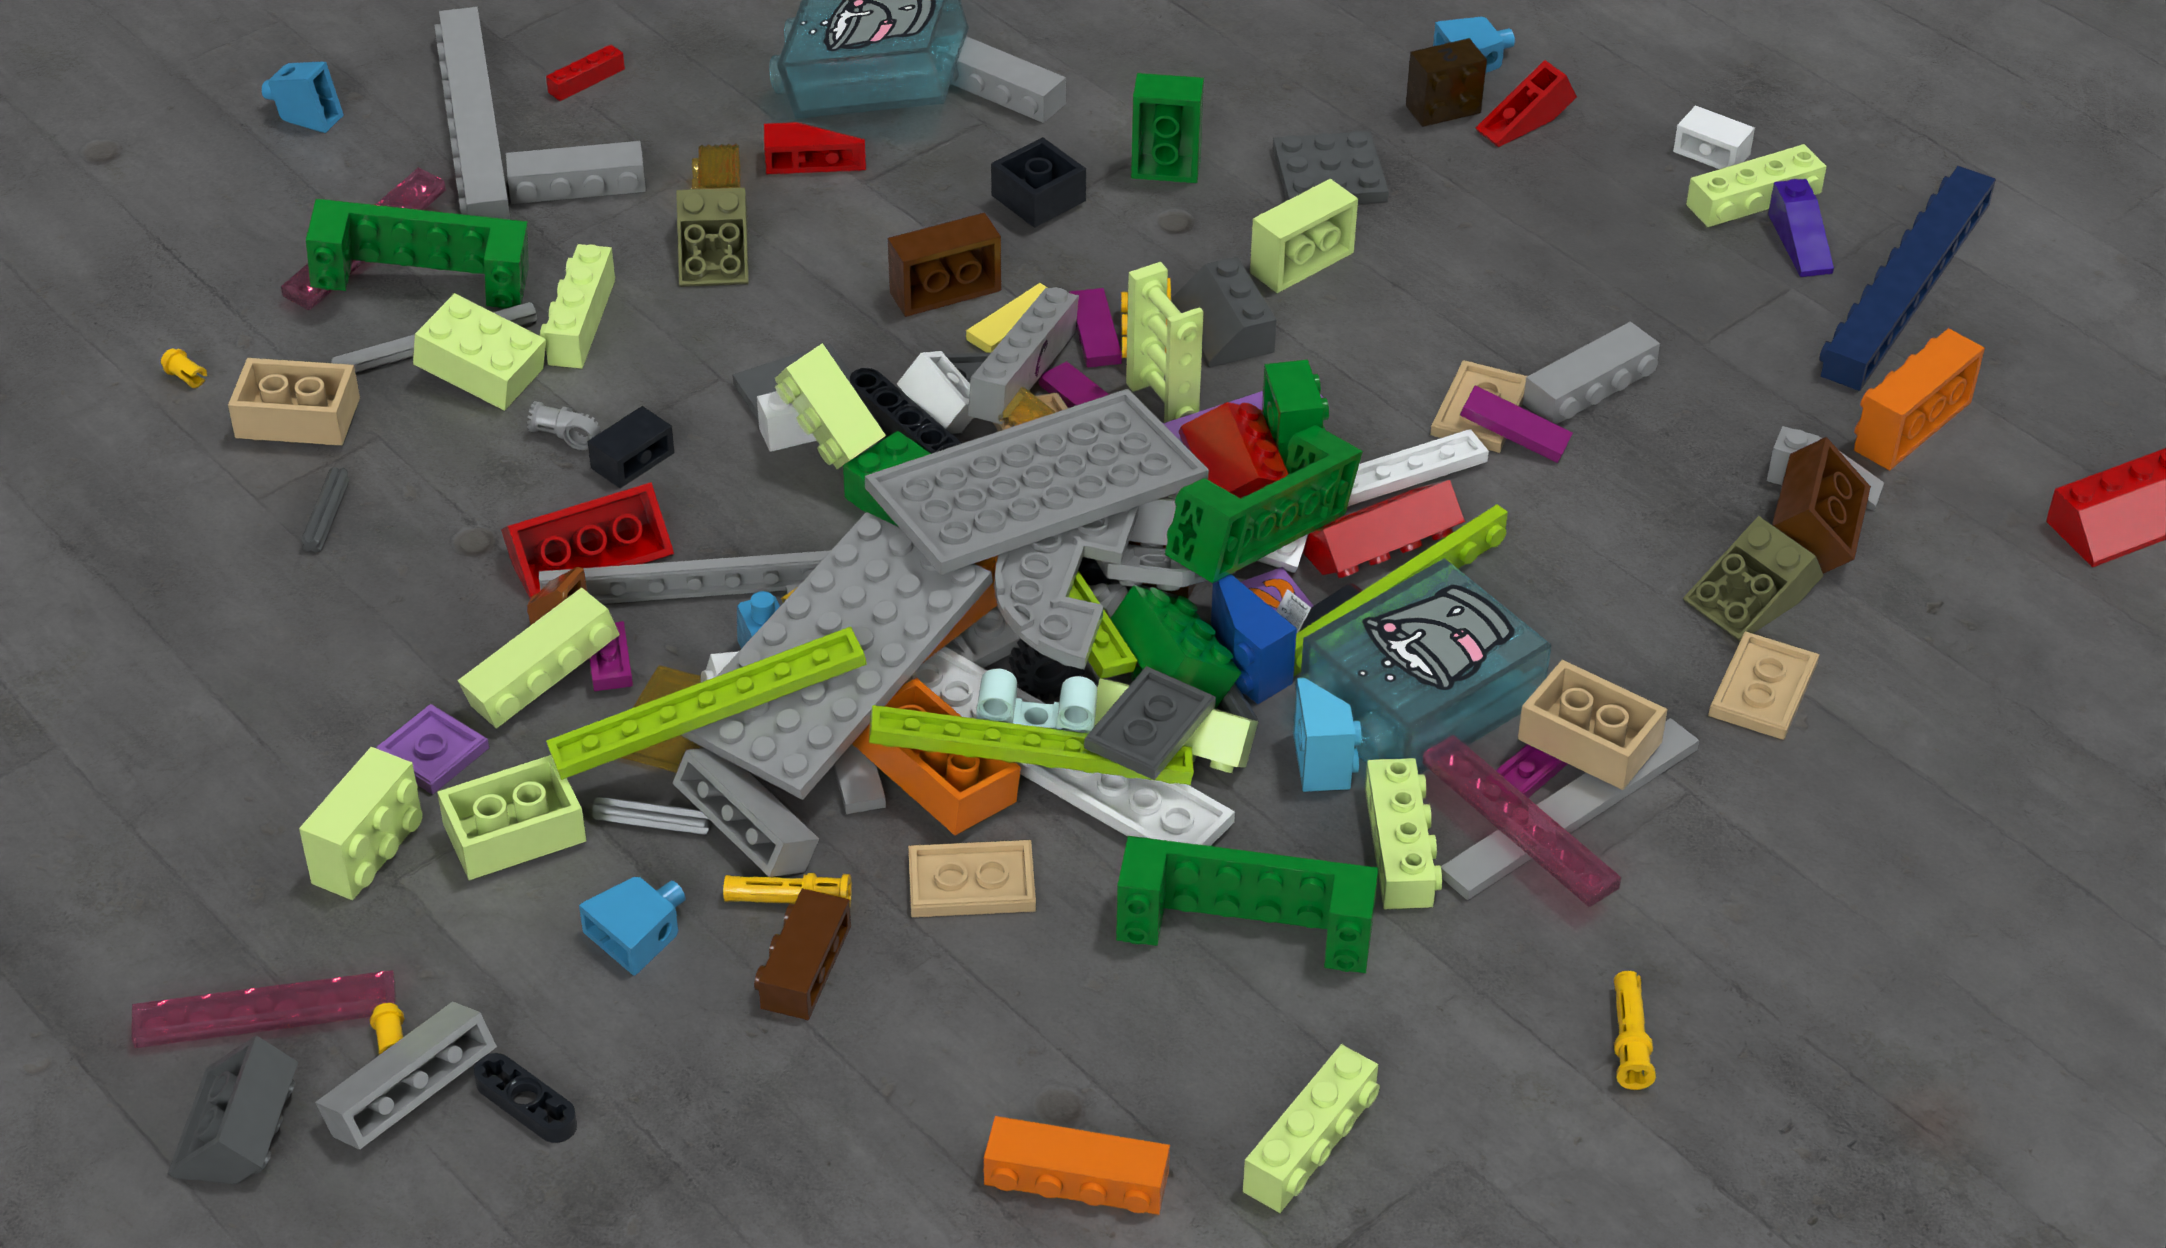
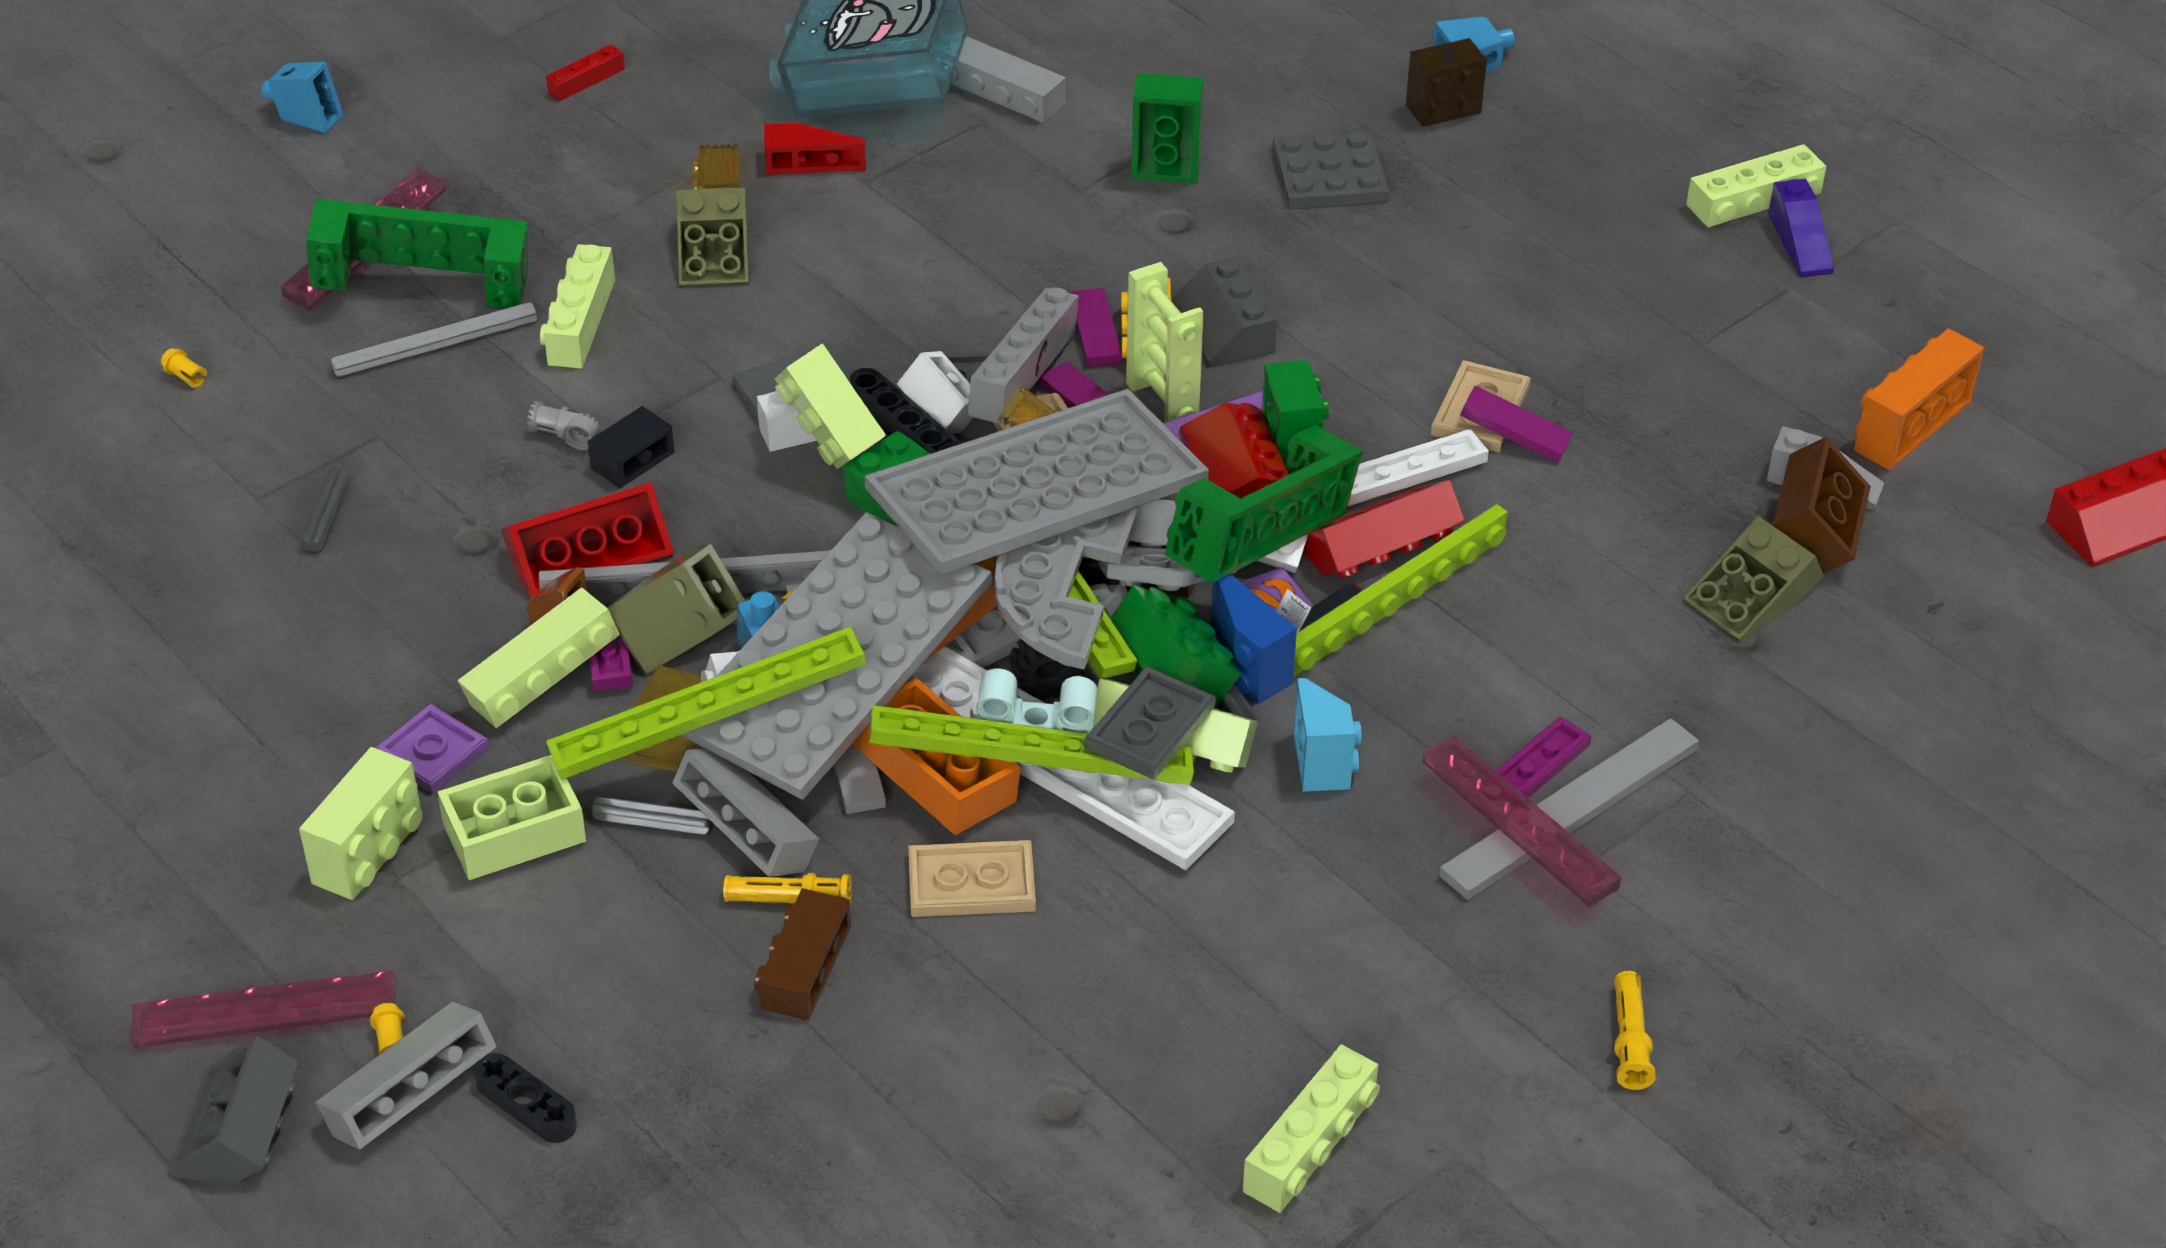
tan brick [228,358,360,445] -> none
yellowish green brick [413,293,546,411] -> none
light grey brick [434,7,510,220] -> none
light grey brick [506,141,646,204] -> none
dark azure torso [579,877,686,976] -> none
reddish brown brick [888,212,1001,317] -> none
light yellow tile [966,283,1048,353] -> none
orange brick [983,1116,1170,1215] -> none
black brick [991,137,1086,228] -> none
green plate [1116,836,1379,973] -> none
yellowish green brick [1250,179,1358,293] -> none
clear light blue brick [1295,558,1552,775] -> none
yellowish green brick [1365,758,1442,909] -> none
red slope [1475,60,1577,147] -> none
tan brick [1518,660,1668,790] -> none
light grey brick [1523,322,1660,425] -> none
white brick [1673,105,1755,169] -> none
tan tile [1708,631,1820,740] -> none
dark blue brick [1819,166,1996,391] -> none
none -> olive slope [607,543,745,675]

